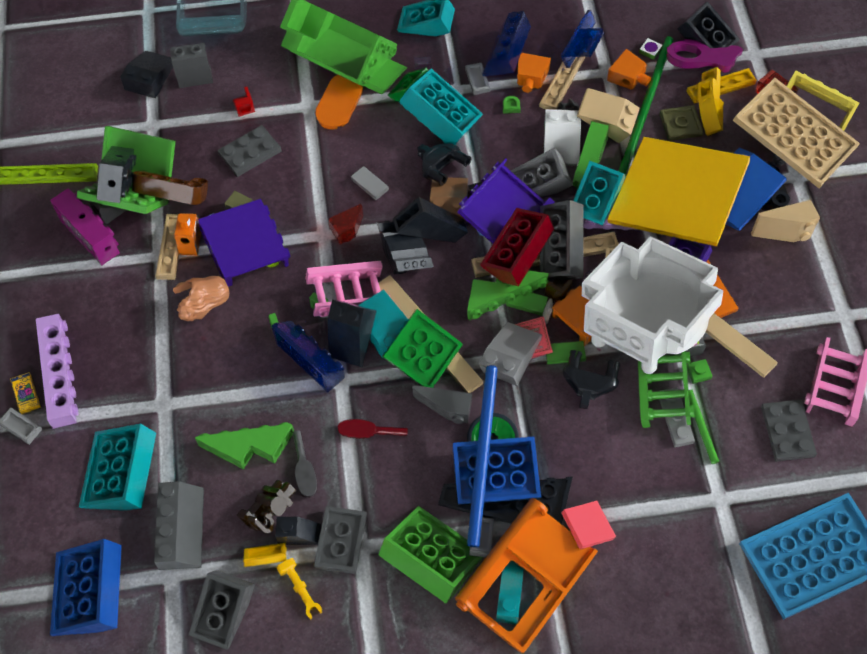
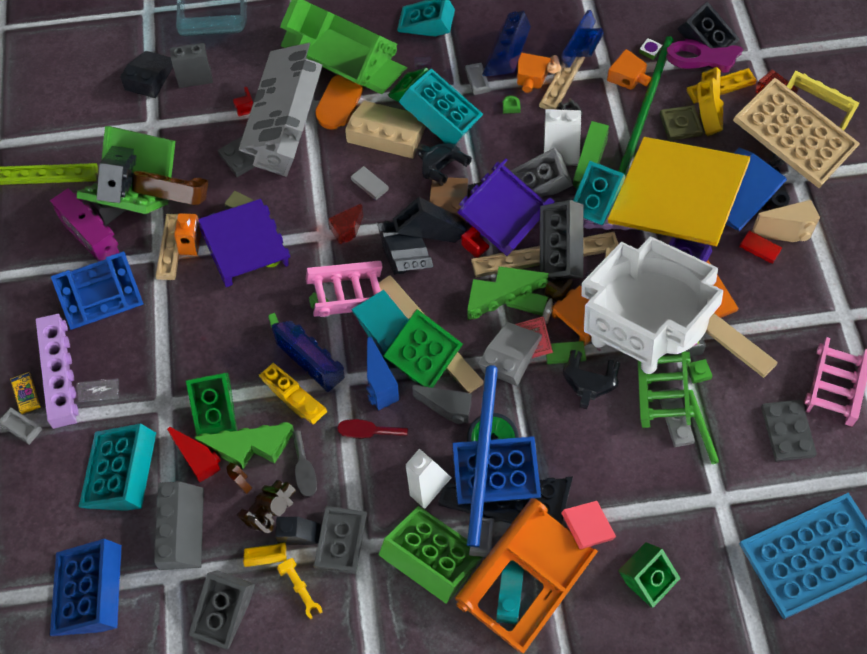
nougat hair [173,276,229,322] -> none
black slope [328,299,376,367] -> none
dark red slope [480,208,554,287] -> none
tan slope [577,88,640,143] -> none
none -> blue slope [51,251,144,330]
none -> clear slope [77,378,119,402]
none -> red slope [167,427,221,483]
none -> green slope [186,373,237,436]
none -> reddish brown slope [226,463,252,494]
none -> light grey panel [239,42,322,177]
none -> yellow slope [259,363,327,425]
none -> tan slope [345,101,426,159]
none -> blue slope [366,337,399,410]
none -> white slope [405,449,452,509]
none -> red panel [462,227,489,258]
none -> light nougat arm [547,55,561,74]
none -> green slope [618,542,681,608]
none -> red tile [739,231,782,264]

